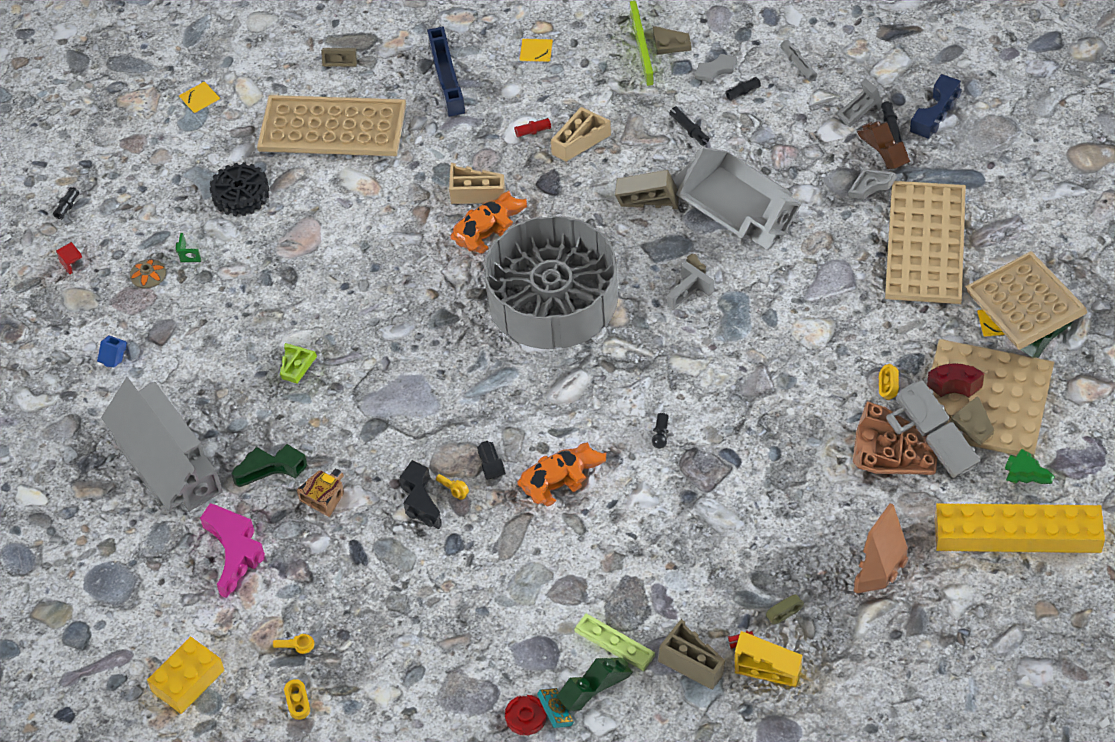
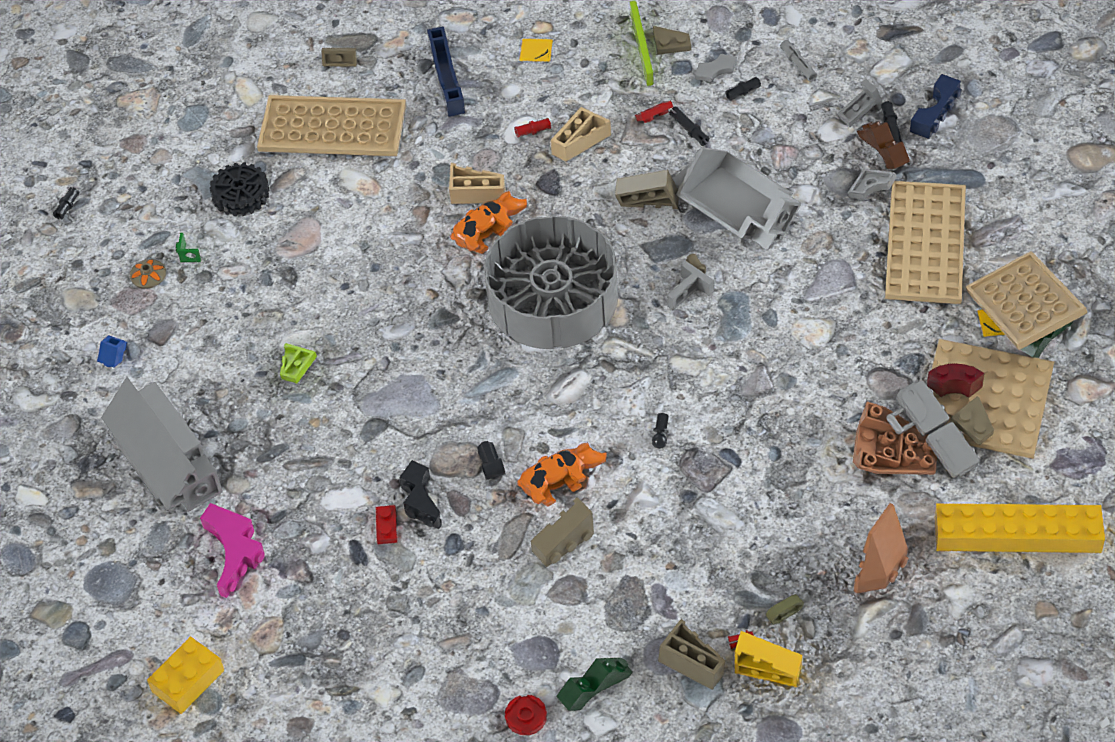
red panel [56,242,82,274] -> none
yellow sticker [179,82,220,113] -> none
dark green arch [231,444,308,487] -> none
yellow plate [273,634,315,654] -> none
yellow plate [284,679,310,720] -> none
torso [297,468,344,517] -> none
yellow plate [436,474,469,500] -> none
tile [537,688,574,728] -> none
yellowish green tile [574,613,655,671] -> none
yellow plate [879,364,899,400] -> none
green rock [1005,449,1055,484] -> none
none -> red plate [376,505,398,544]
none -> dark tan wedge [531,497,594,567]
none -> red plate [635,100,673,123]

